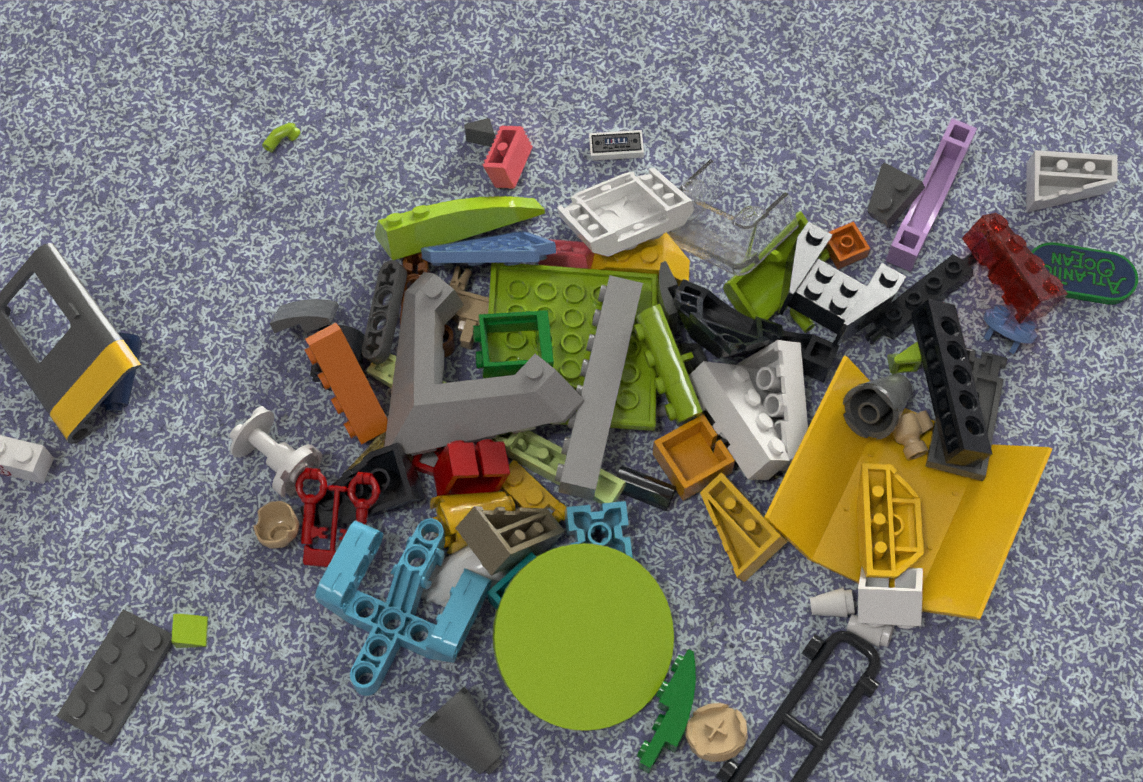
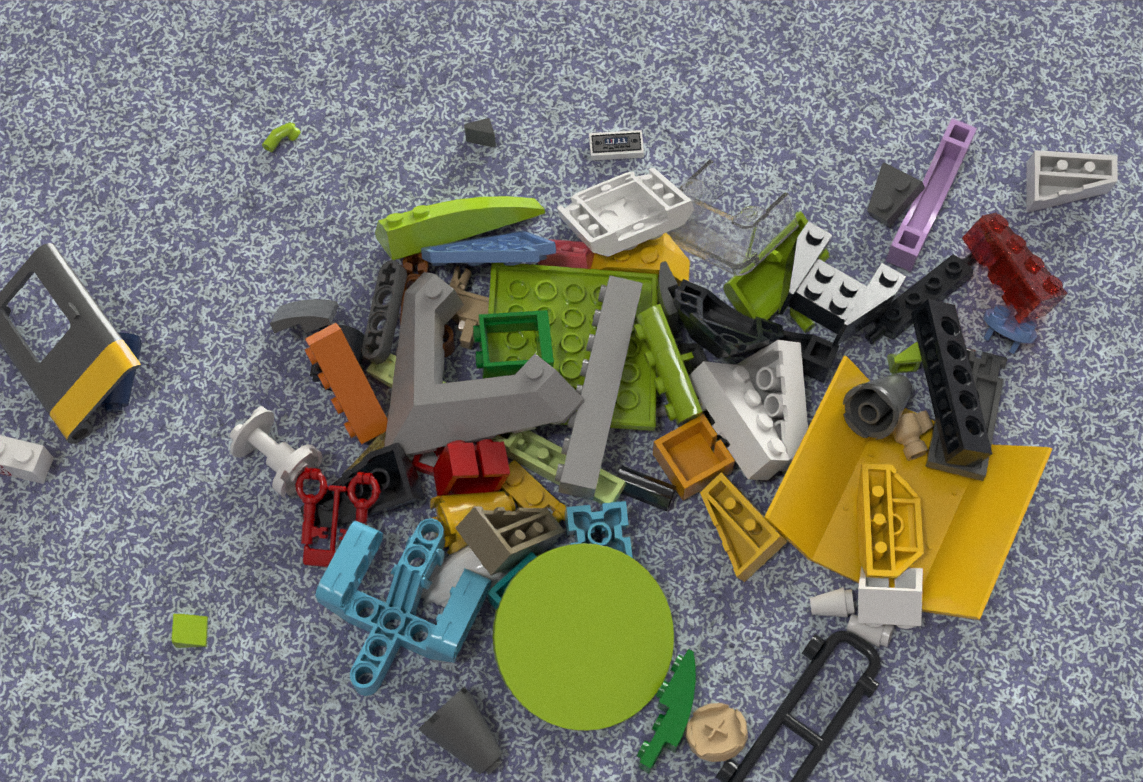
dark grey plate [57,609,172,745] -> none
tan hair [253,500,299,549] -> none
coral brick [482,126,533,189] -> none
orange piece [826,221,870,269] -> none
tile [1025,242,1138,305] -> none

